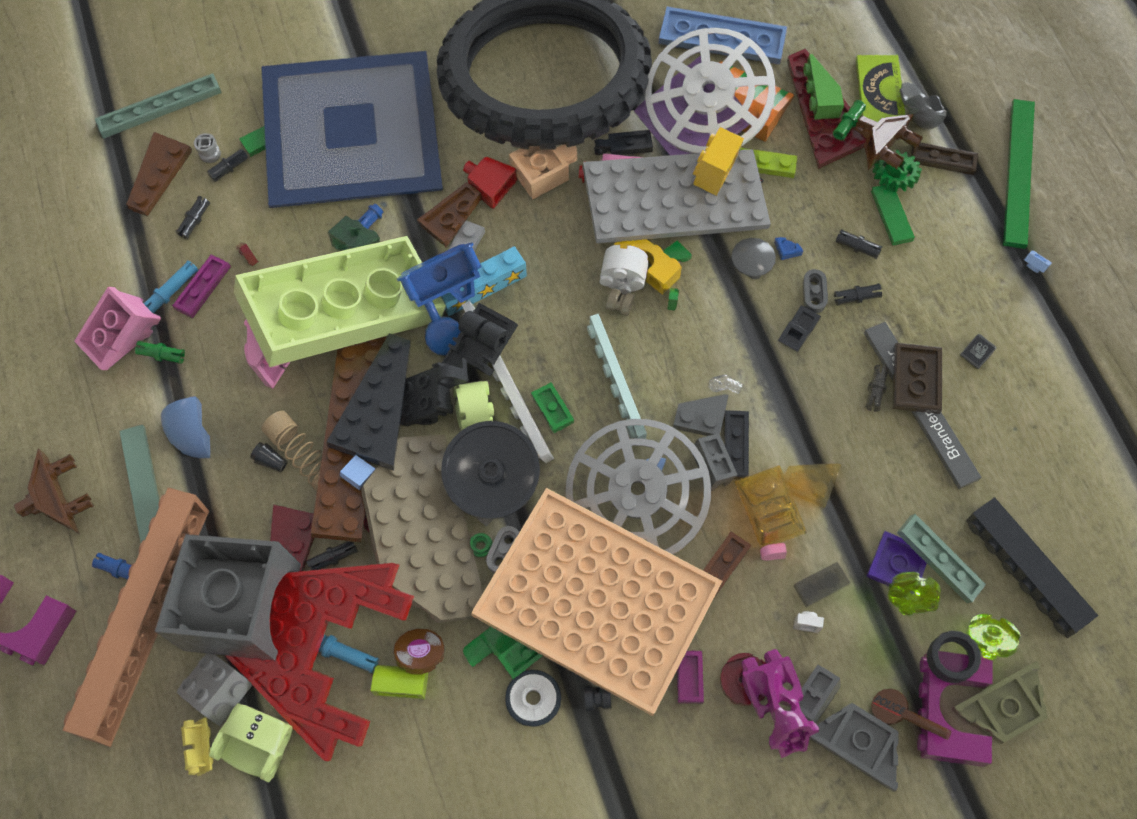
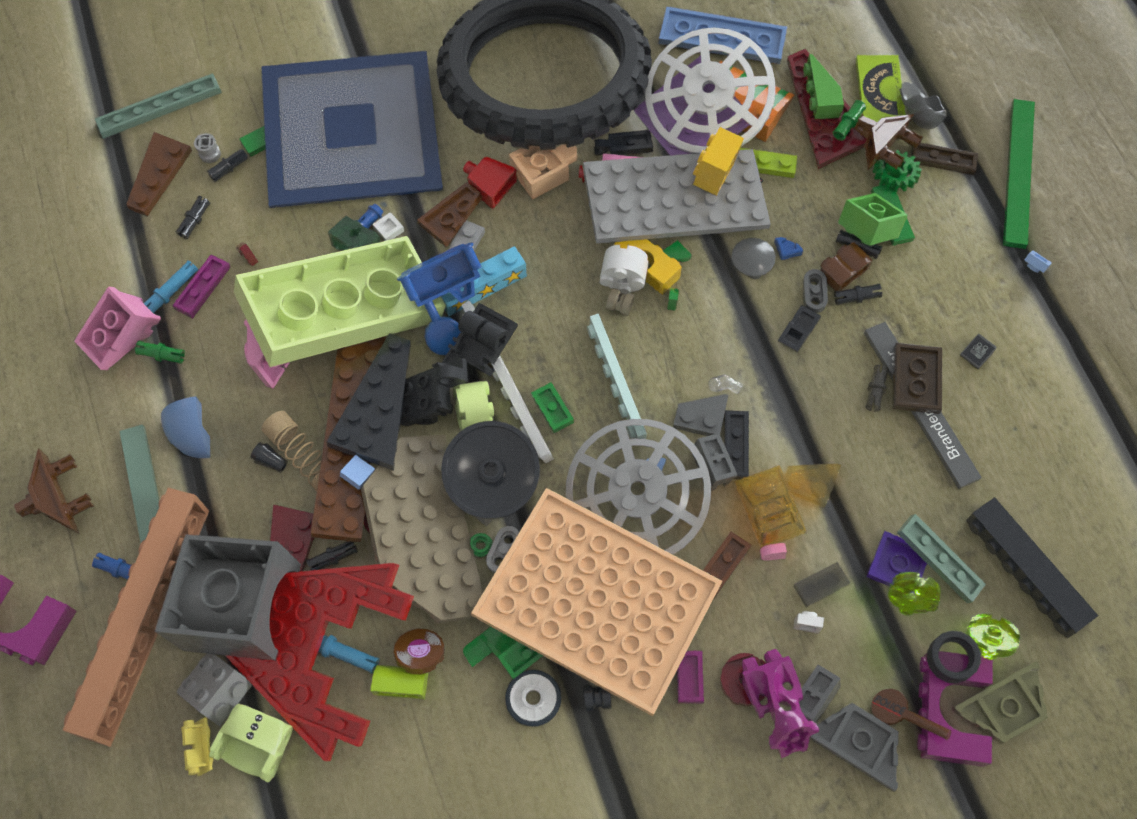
none -> white plate [373,212,404,241]
none -> reddish brown brick [820,242,873,291]
none -> bright green brick [838,193,908,245]

